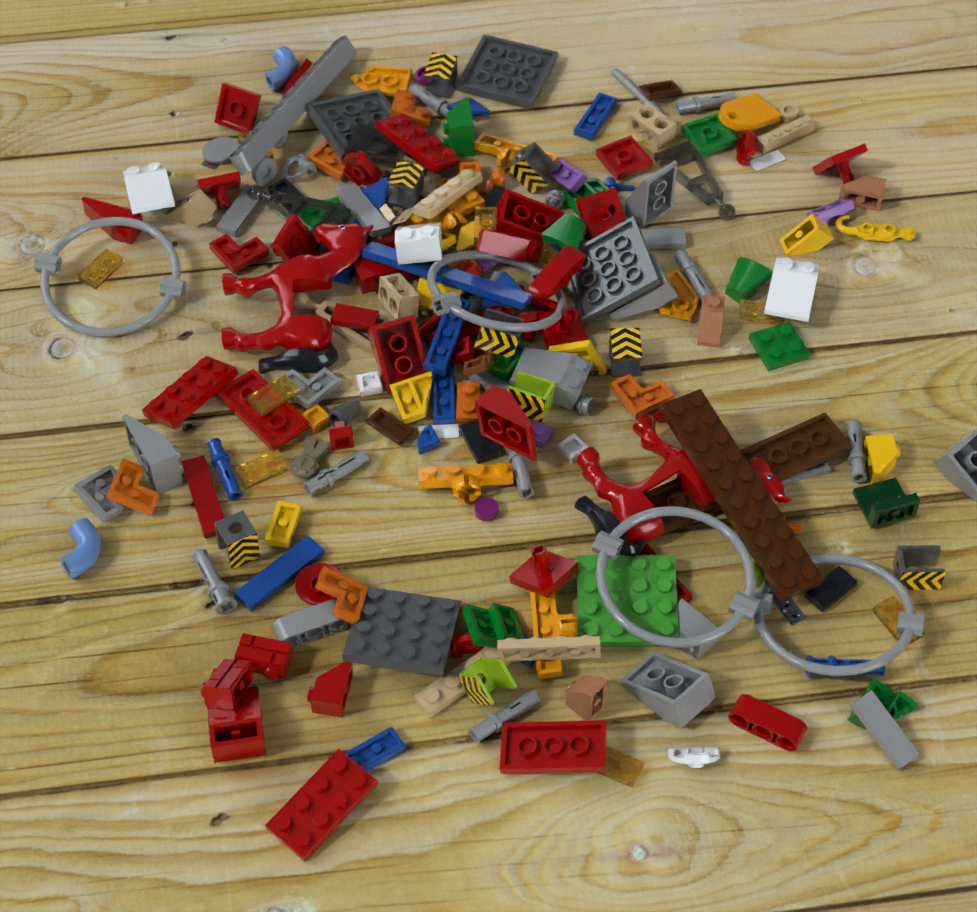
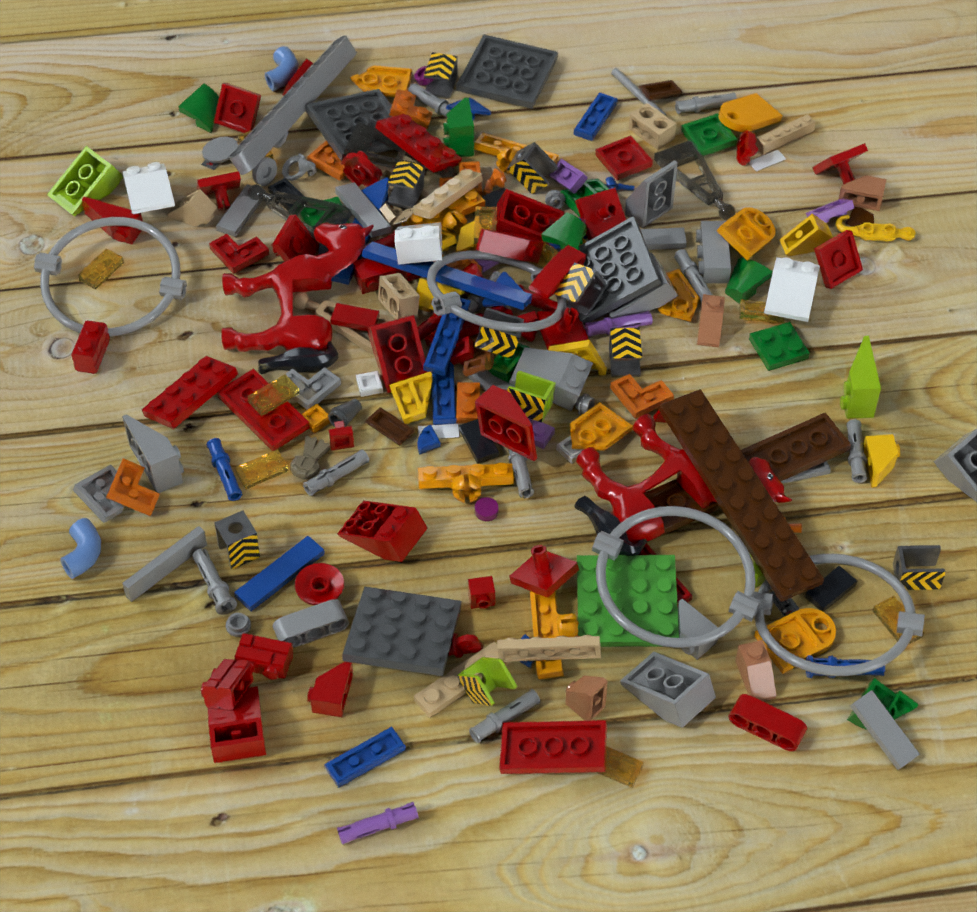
red tile [181,455,224,539] -> none
yellow plate [265,501,302,549] -> none
red plate [265,748,378,862] -> none
orange plate [315,566,369,624] -> none
green slope [462,603,525,648] -> none
white plate [668,746,720,768] -> none
tan tile [779,104,800,123] -> none
dark green bracket [853,478,920,529] -> none
none -> lime slope [47,146,124,216]
none -> red brick [71,320,110,374]
none -> light grey tile [122,526,207,602]
none -> green slope [178,83,219,133]
none -> light grey plate [226,613,251,637]
none -> red slope [337,500,428,562]
none -> medium lavender pin [337,802,419,845]
none -> red plate [468,576,495,609]
none -> piece [555,262,608,316]
none -> light orange tile [570,402,633,451]
none -> medium lavender pin [585,311,653,337]
none -> light grey brick [696,221,731,283]
none -> light orange tile [717,207,775,261]
none -> nougat slope [735,640,777,701]
none -> light orange tile [754,608,836,674]
none -> red tile [814,230,863,289]
none -> lime slope [840,335,881,419]
none -> reddish brown sticker [845,207,874,227]

